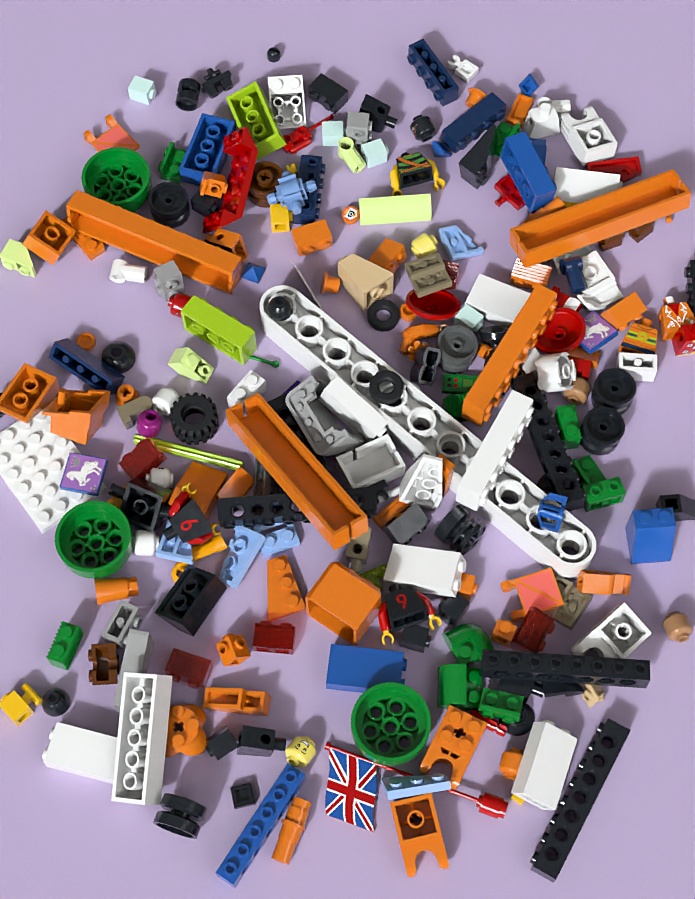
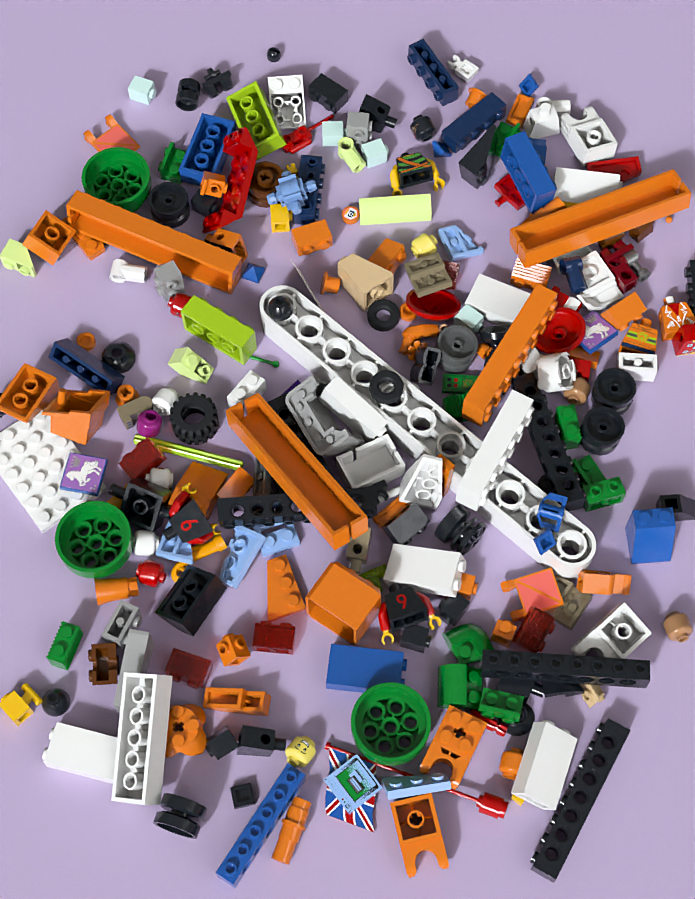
none -> red head [136,559,167,588]
none -> light blue tile [324,754,383,815]
none -> blue slope [533,528,557,555]
none -> dark red hips [600,240,651,294]

